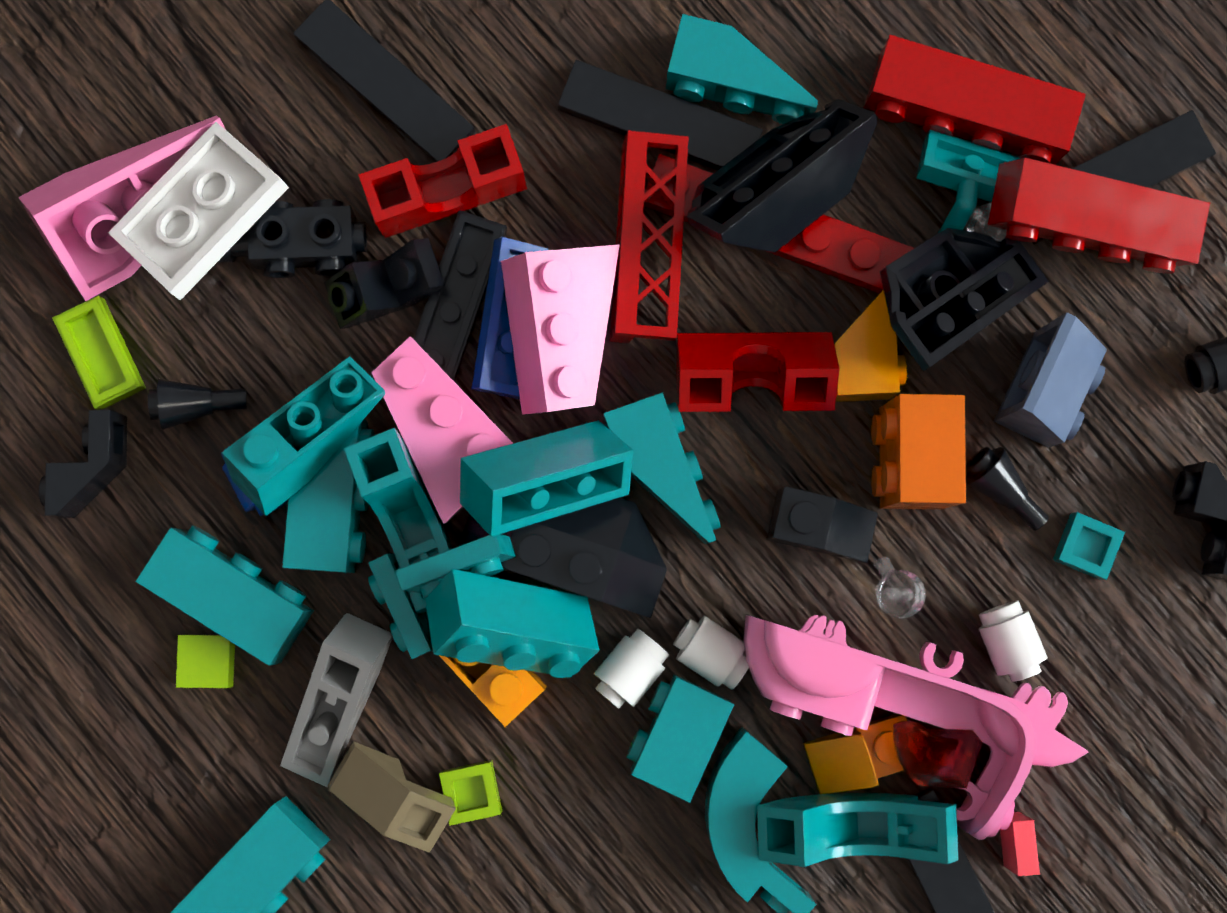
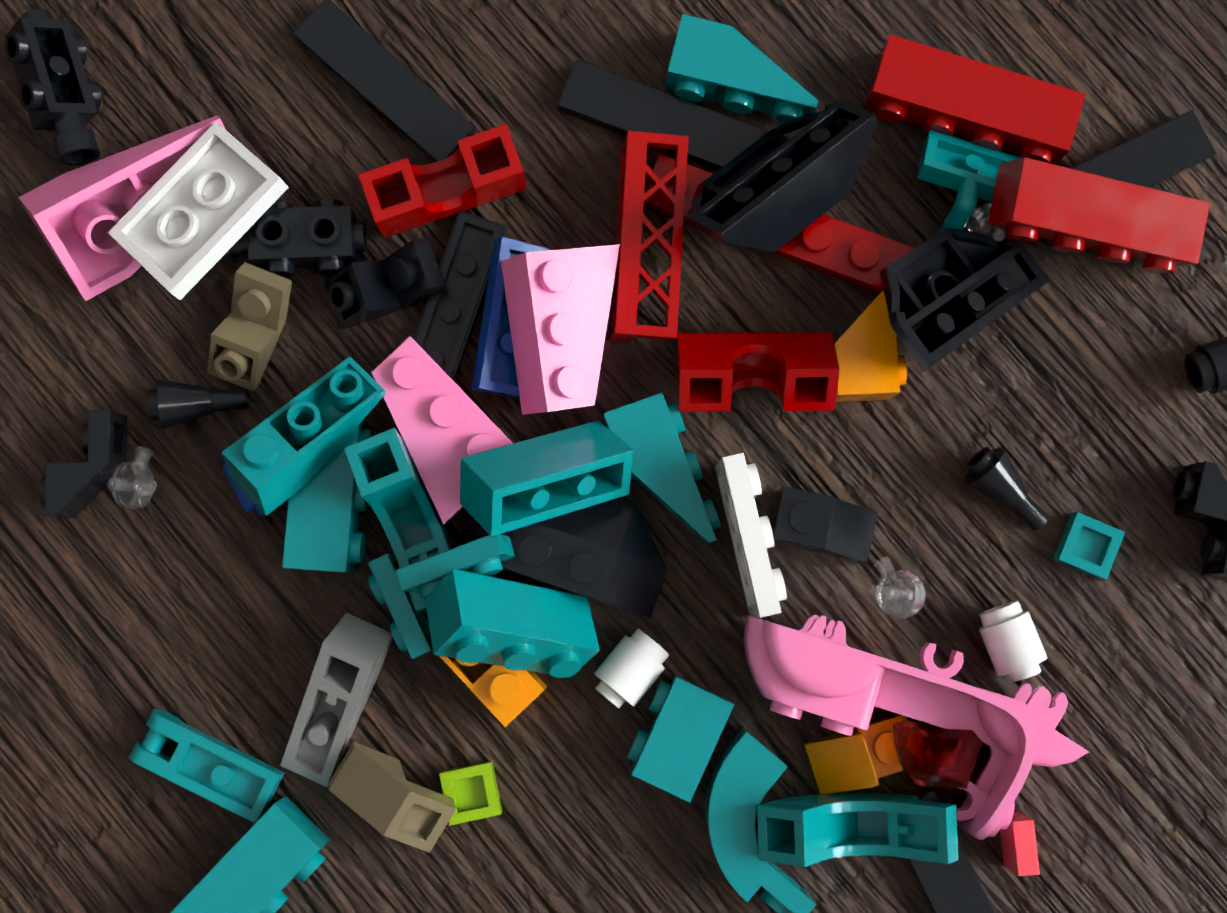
lime tile [52,296,146,410] -> none
teal brick [135,525,314,666] -> none
lime tile [176,634,235,688] -> none
white brick [673,616,749,690] -> none
orange brick [871,394,966,510] -> none
sand blue slope [994,312,1107,448] -> none
none -> black brick [4,9,101,166]
none -> clear piece [108,446,157,510]
none -> teal plate [128,709,284,823]
none -> dark tan slope [207,262,292,392]
none -> white plate [714,453,787,618]

